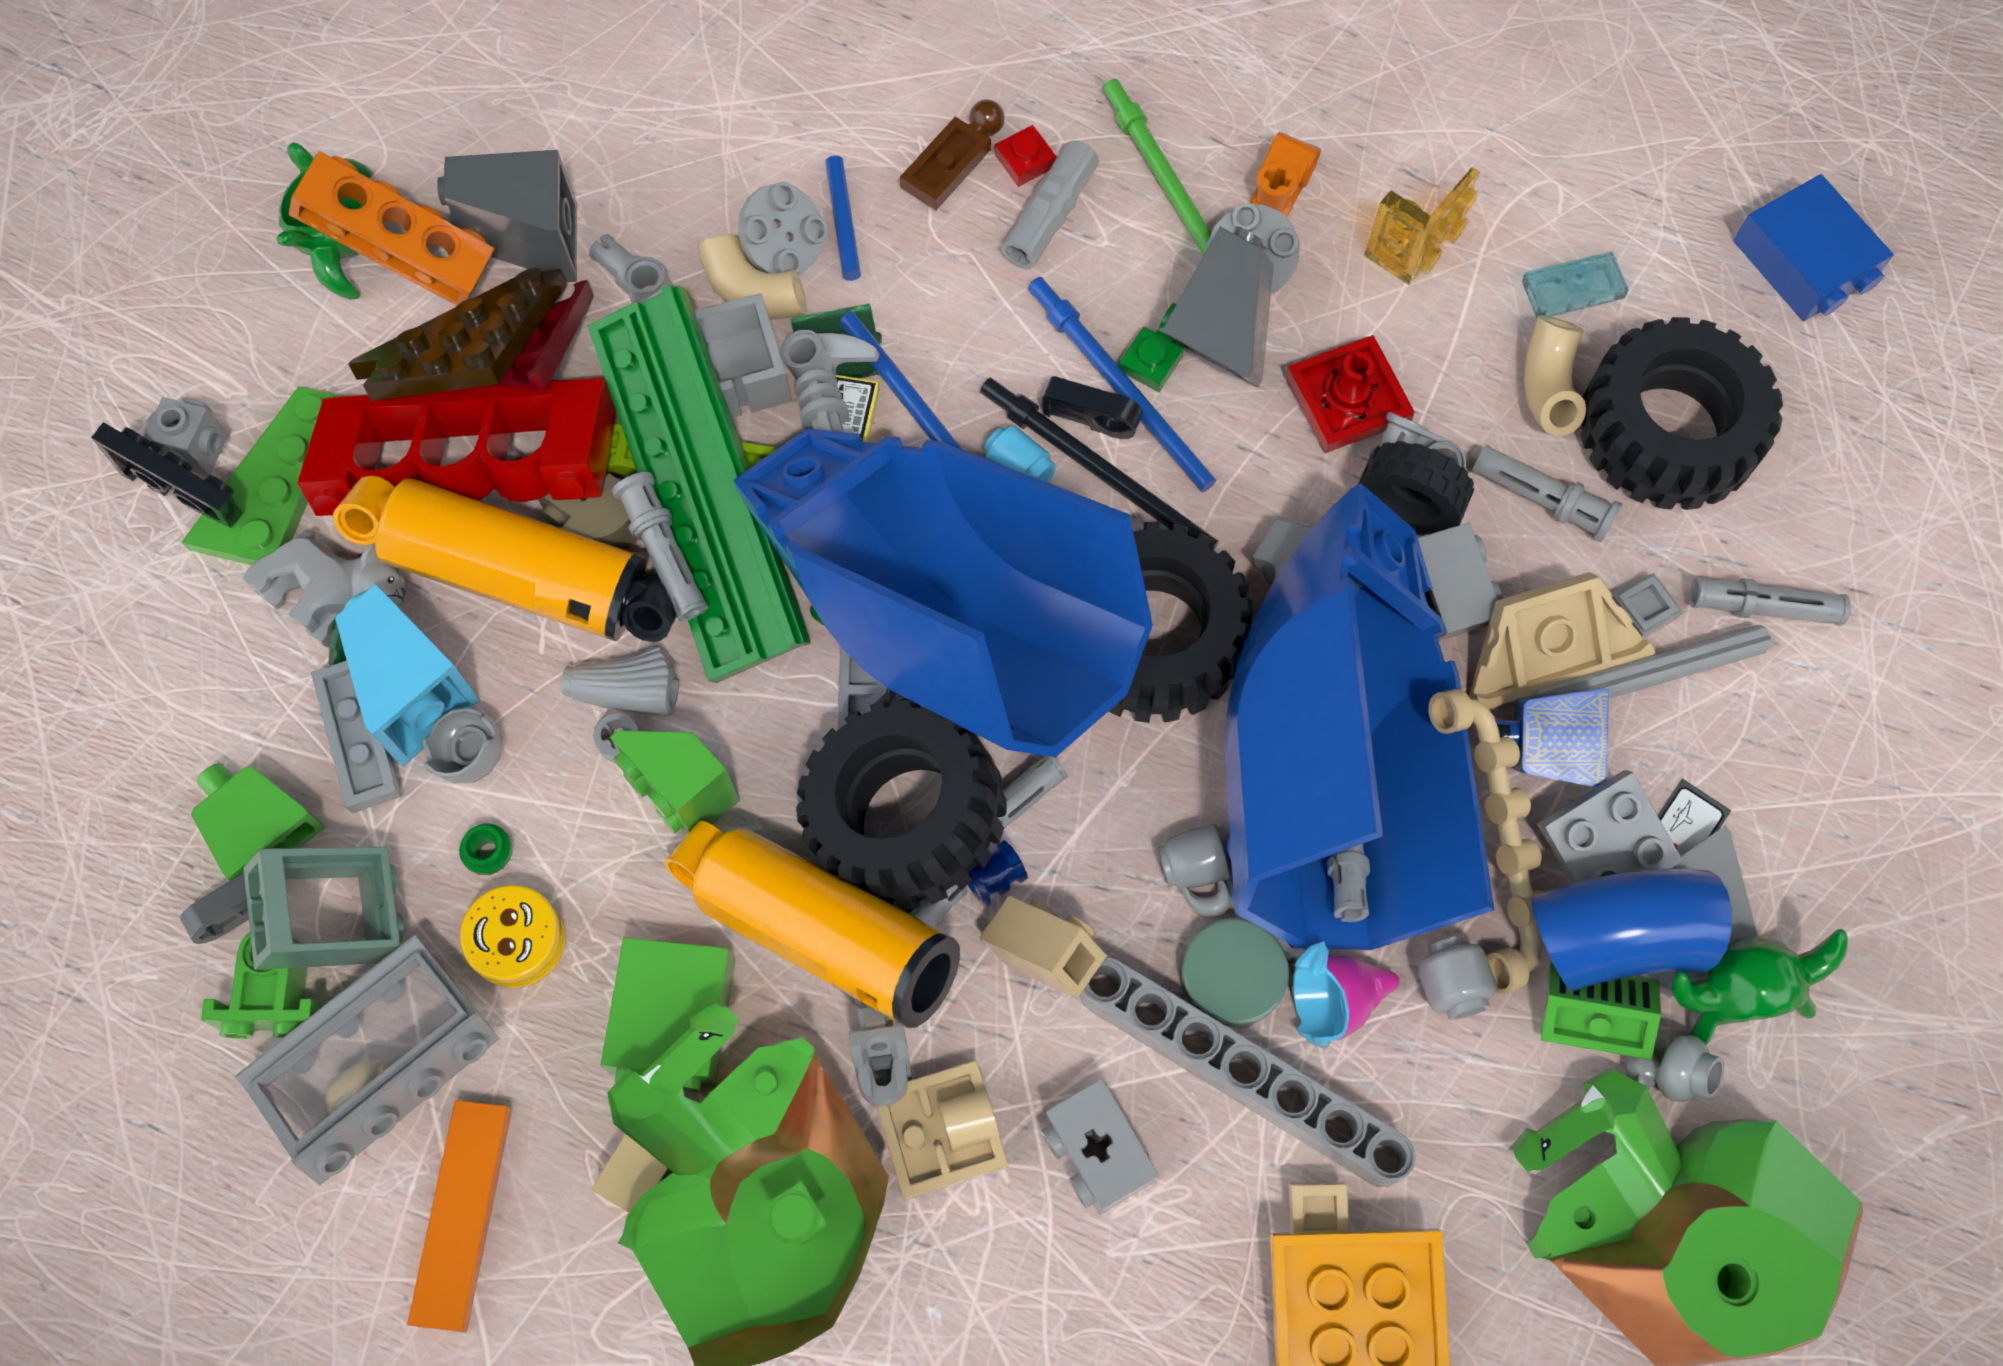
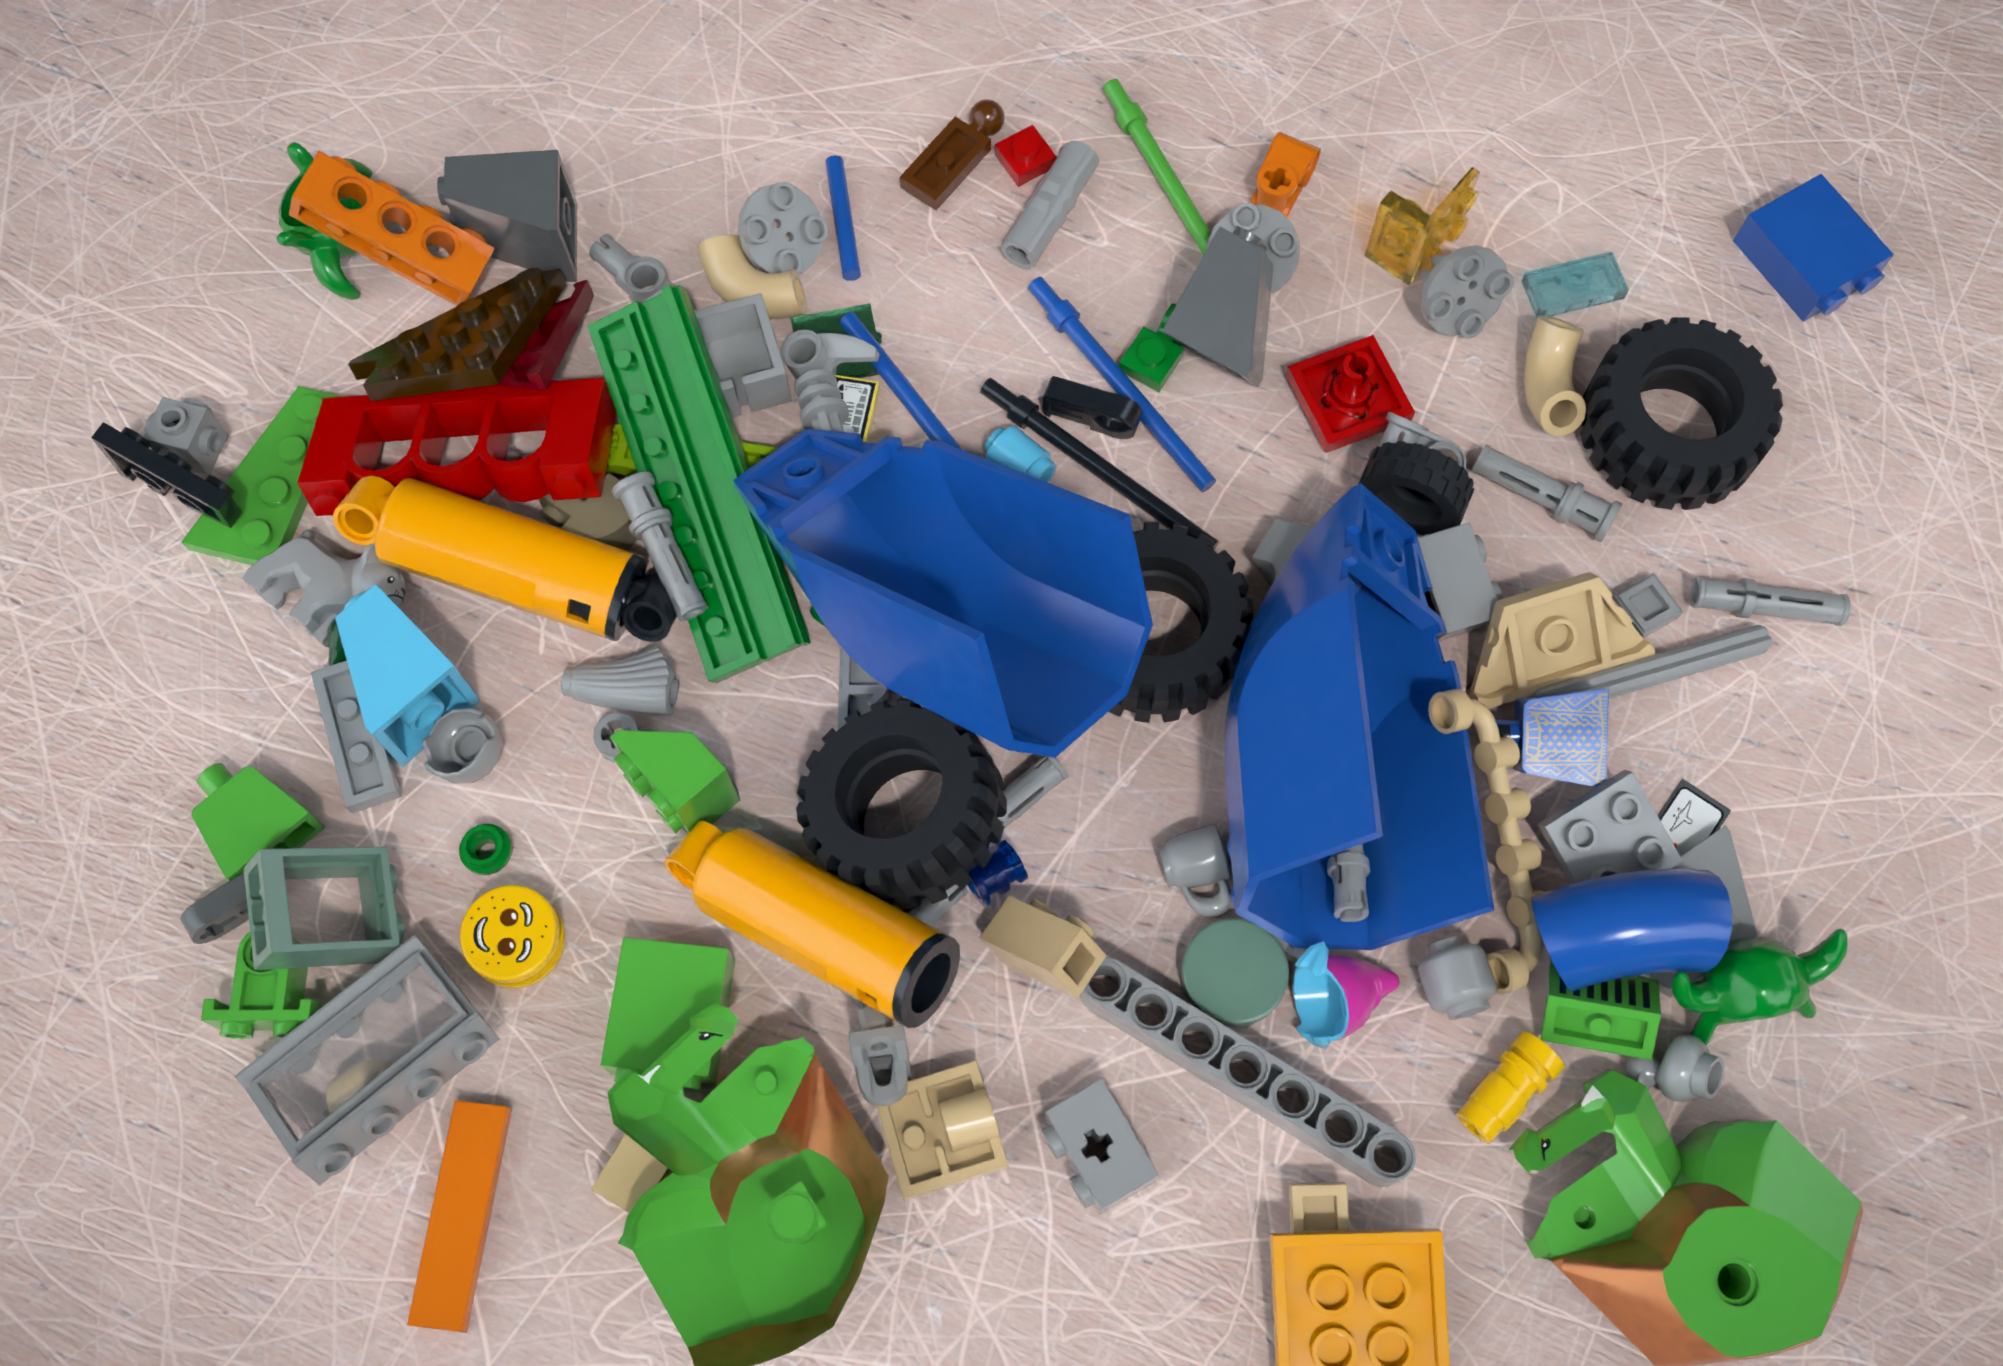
none -> light grey plate [1420,245,1514,338]
none -> yellow axle [1455,1031,1565,1144]

